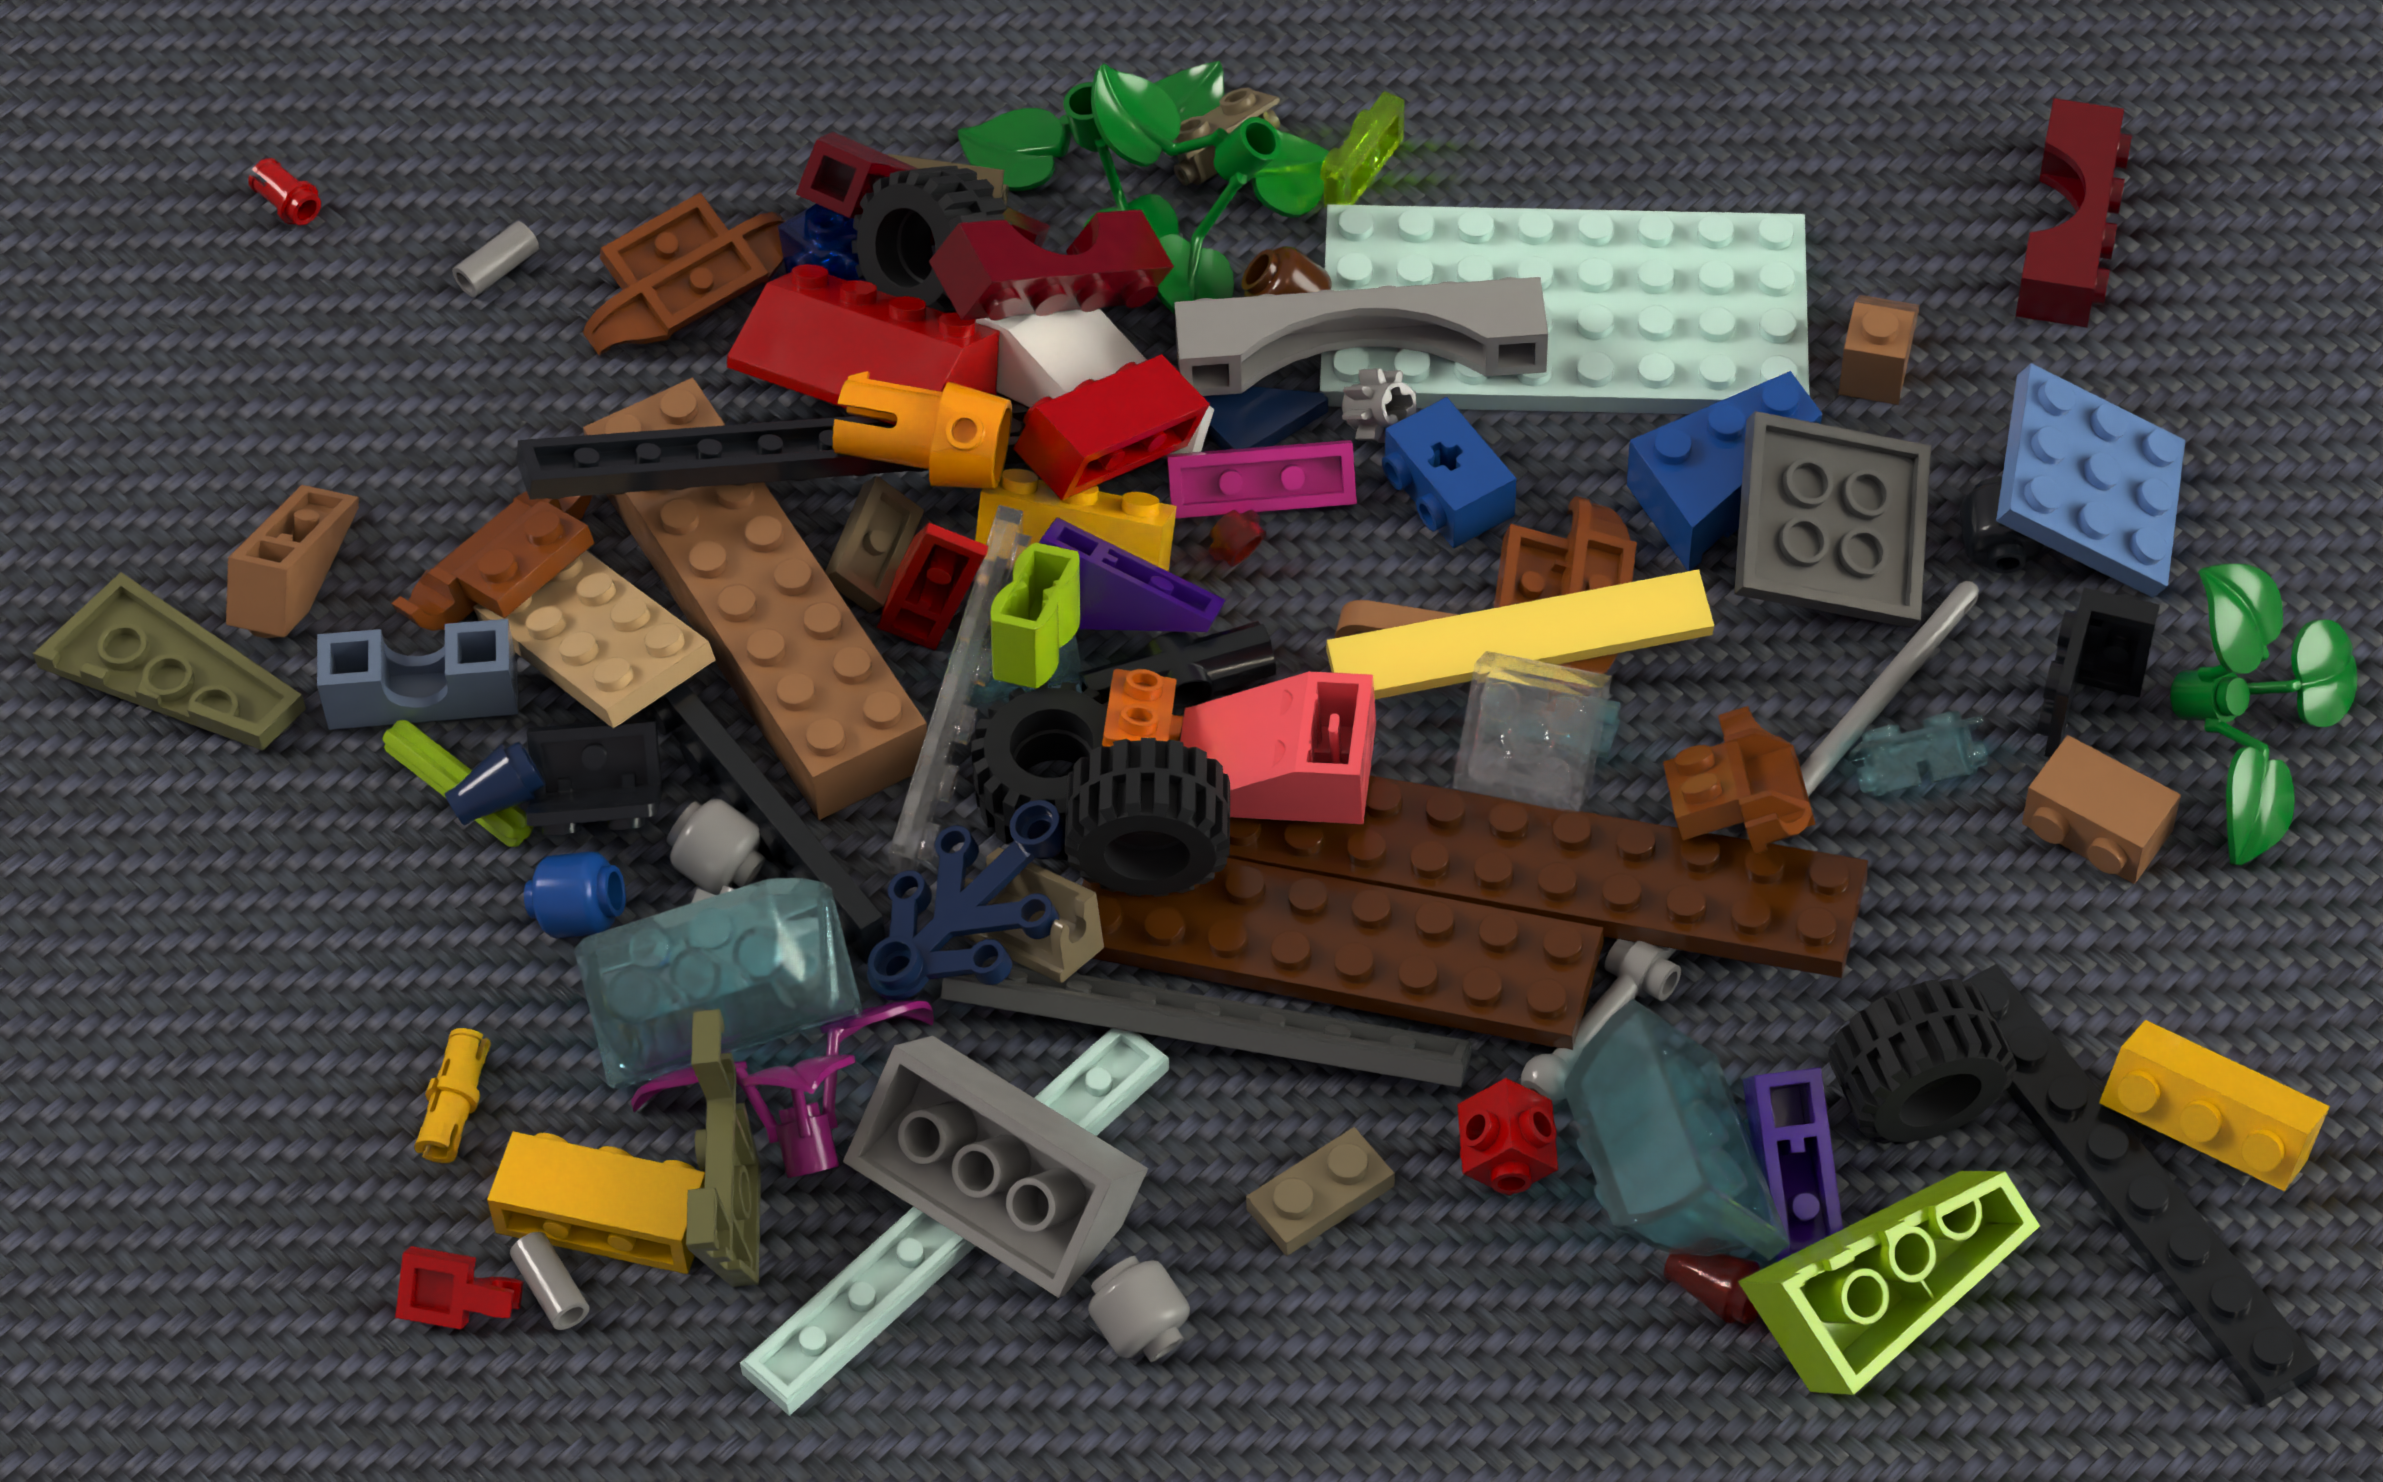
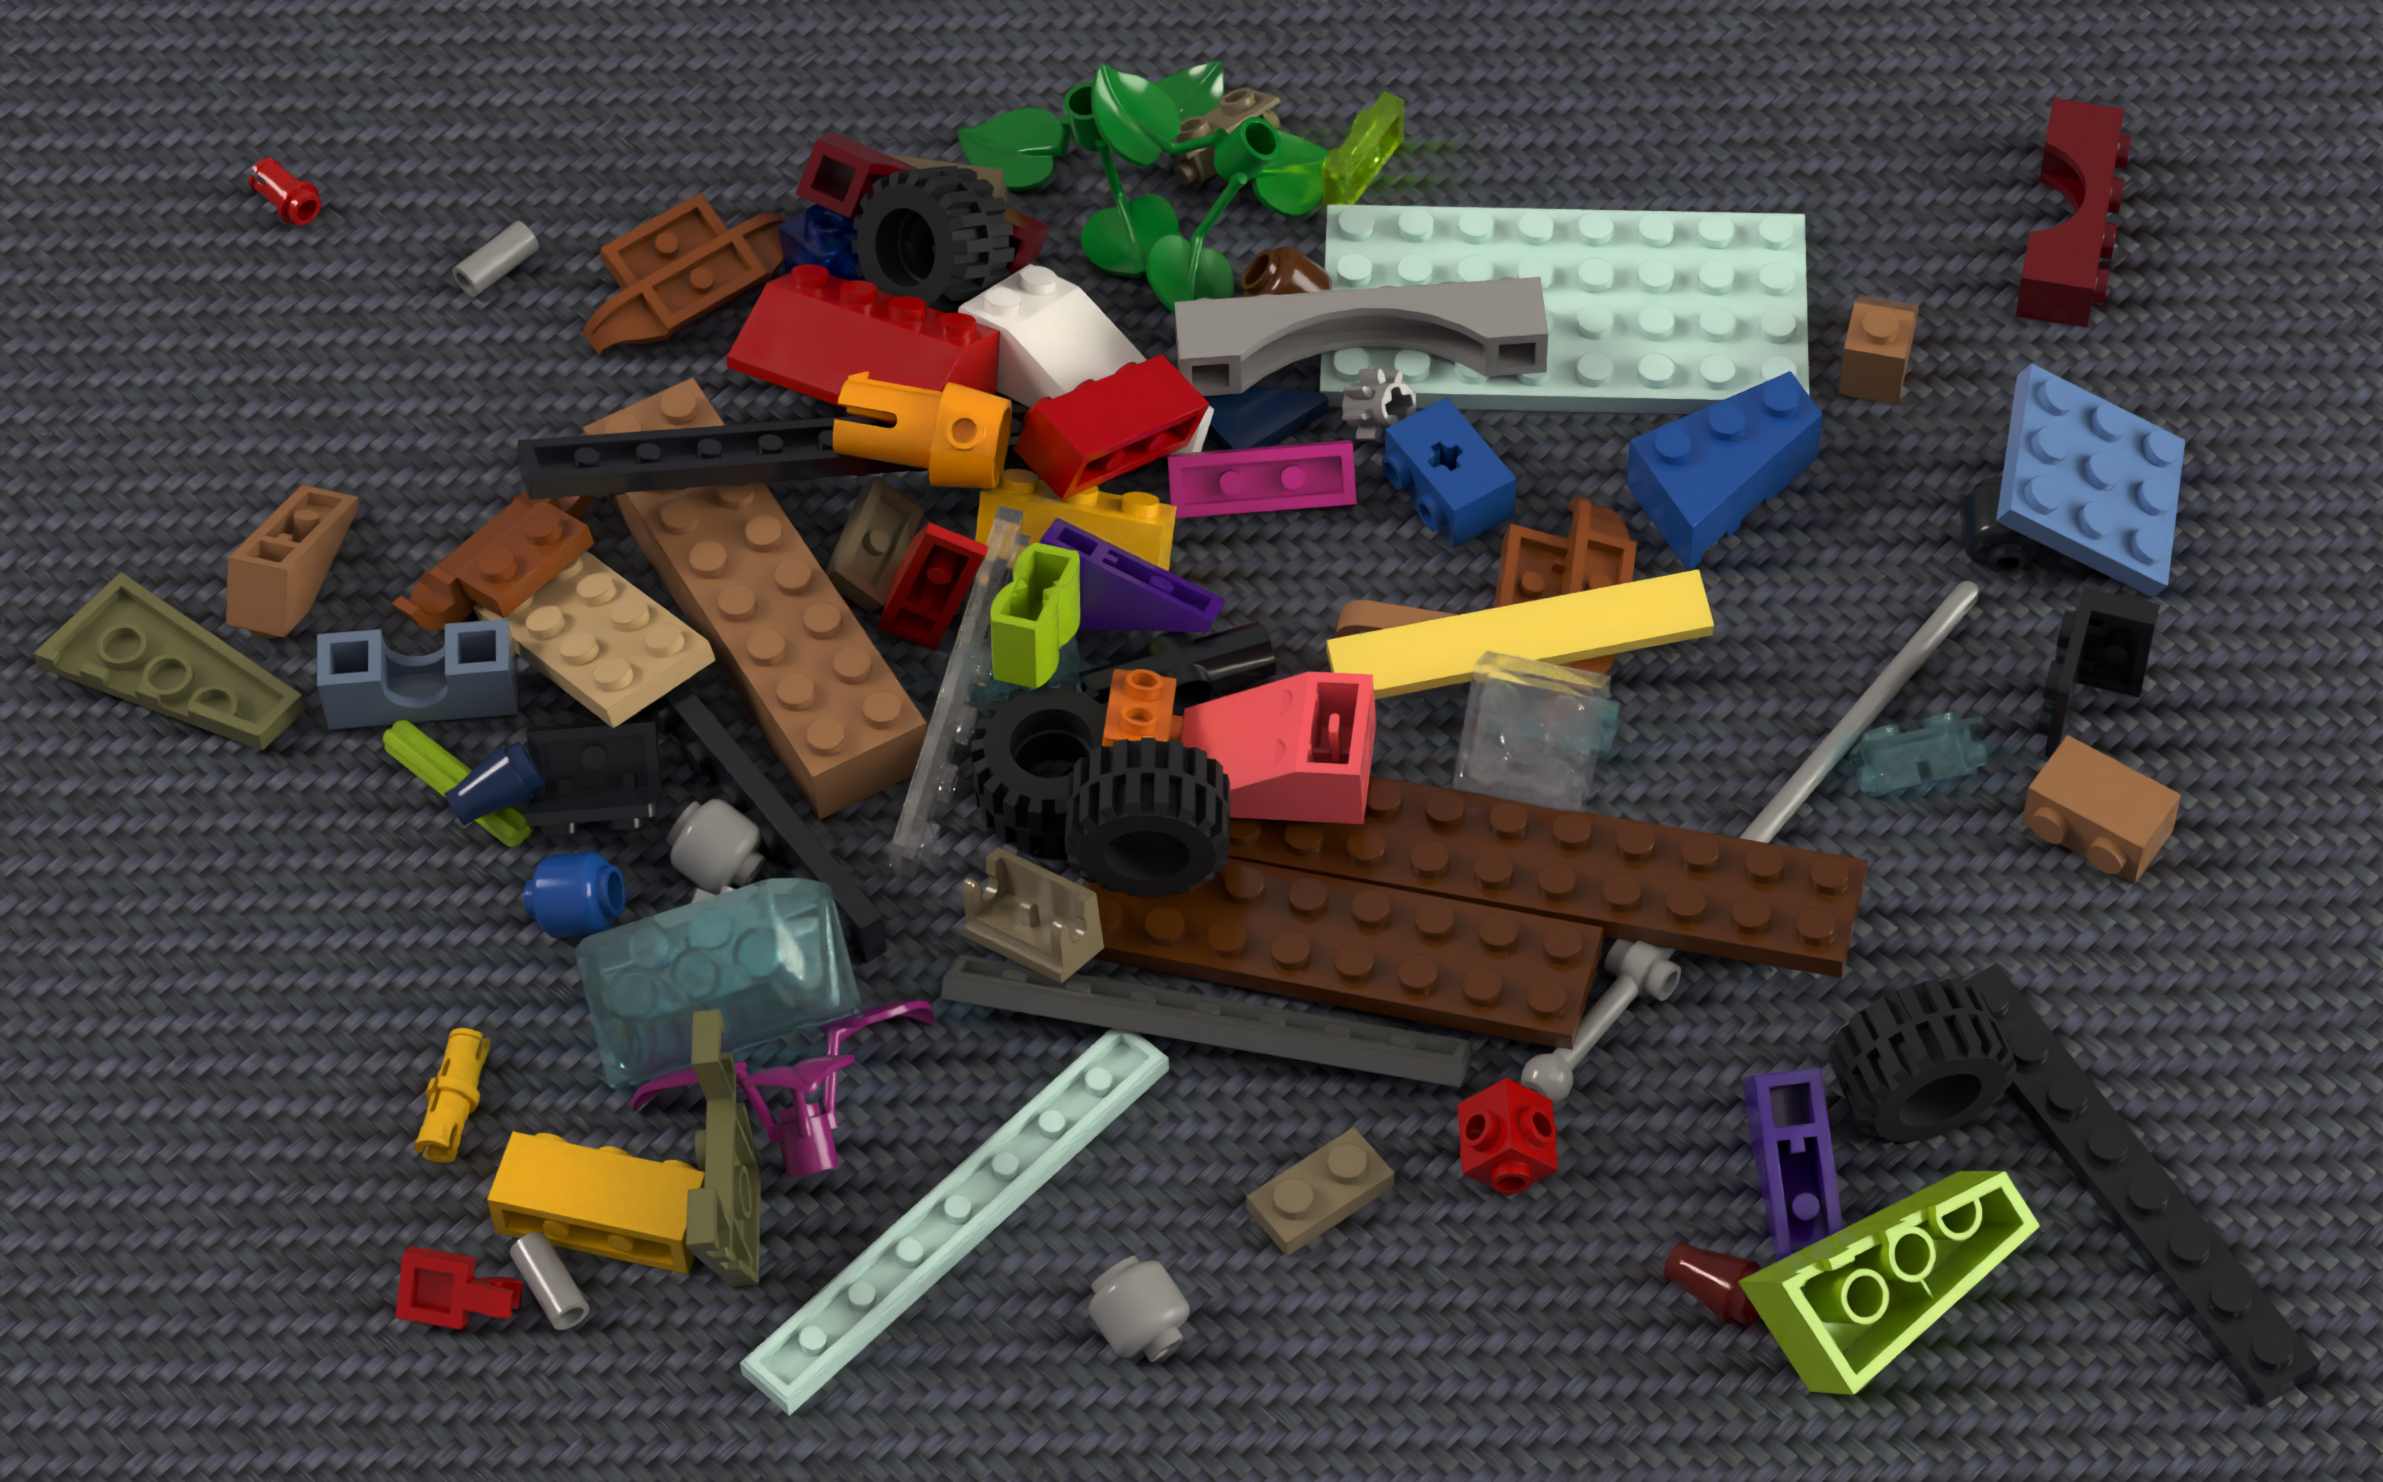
light grey slope [843,1036,1149,1298] -> none
dark blue plant [867,800,1065,1001] -> none
dark red arch [929,209,1174,321] -> none
clear red plate [1208,509,1266,567] -> none
clear light blue windscreen [1564,999,1790,1260] -> none
dark orange plate [1663,706,1816,855] -> none
dark grey plate [1734,411,1931,628] -> none
yellow brick [2099,1020,2330,1191] -> none
green plant [2170,563,2358,865] -> none

